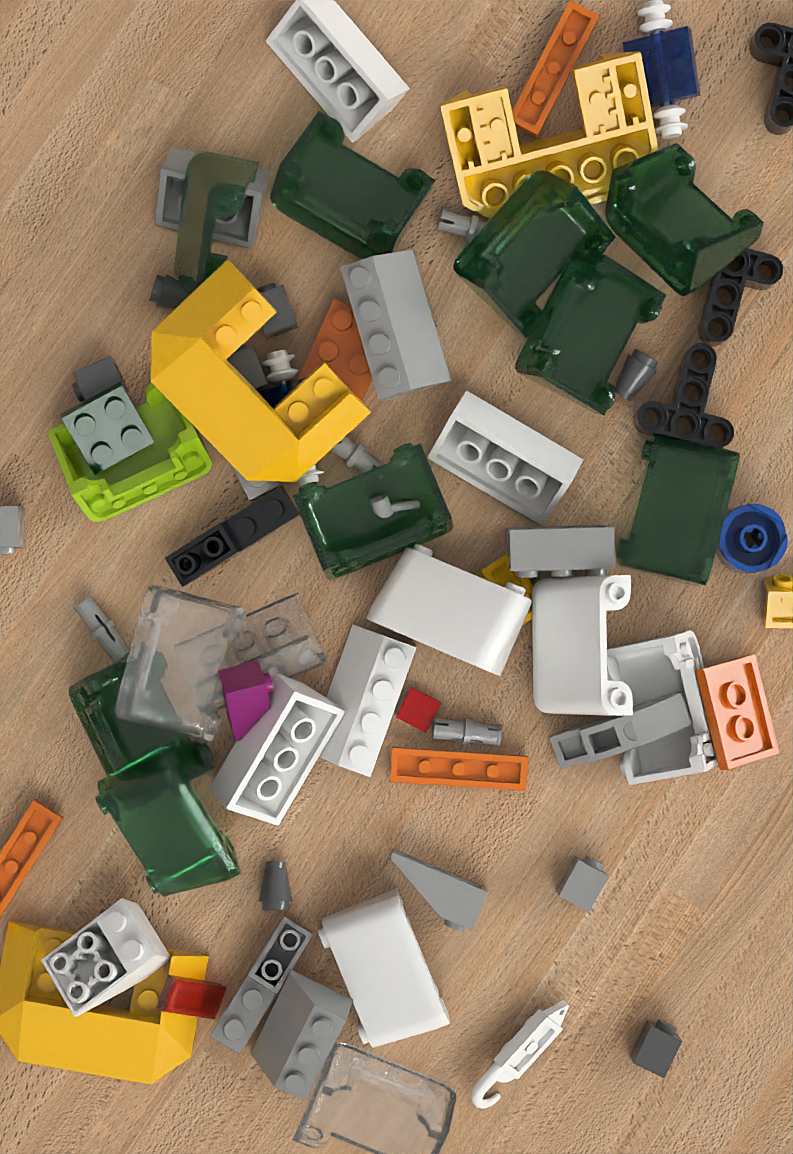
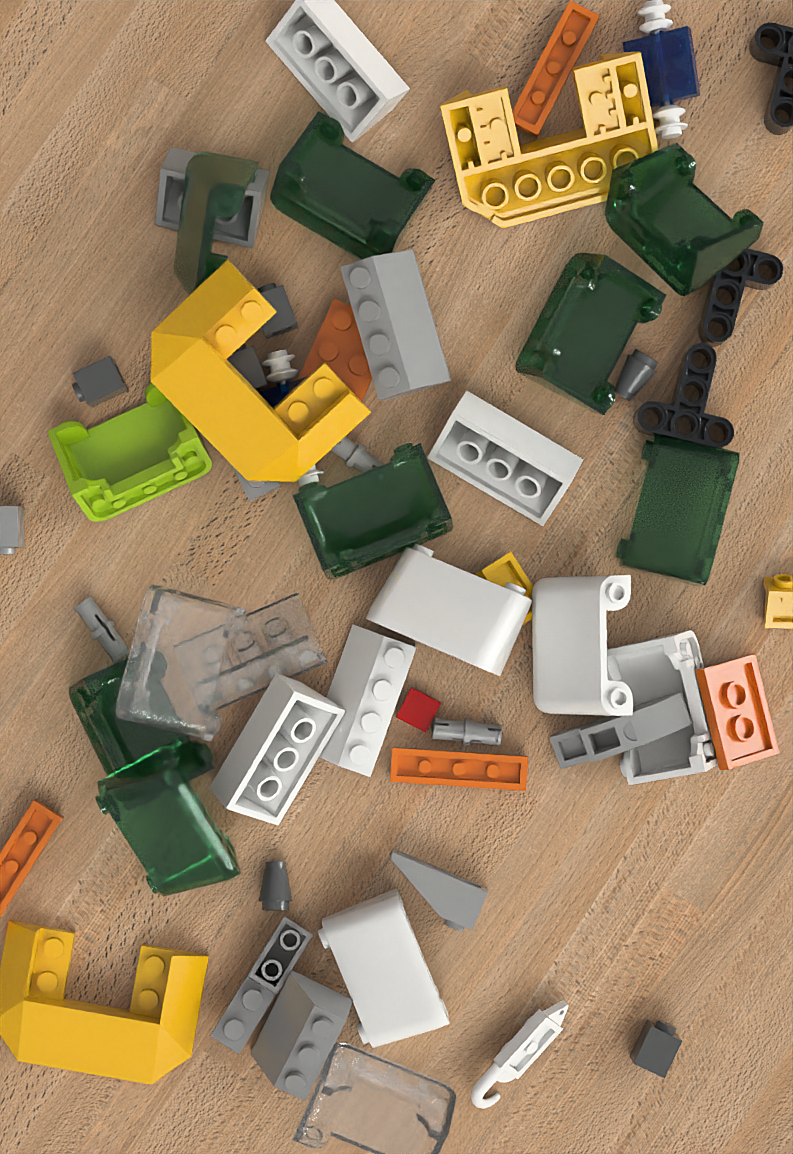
white slope [41,898,171,1017] -> none
plate [60,382,154,475] -> none
dark grey cone [149,274,195,309] -> none
clear red tile [156,974,227,1020] -> none
black slope [165,486,301,587] -> none
magenta slope [218,660,274,741] -> none
light grey hand [370,494,420,518] -> none
light grey pin [437,209,508,248] -> none
clear green windscreen [453,170,616,339] -> none
light grey slope [506,525,615,578] -> none
light grey brick [556,855,609,912] -> none
blue brick [713,504,788,573] -> none

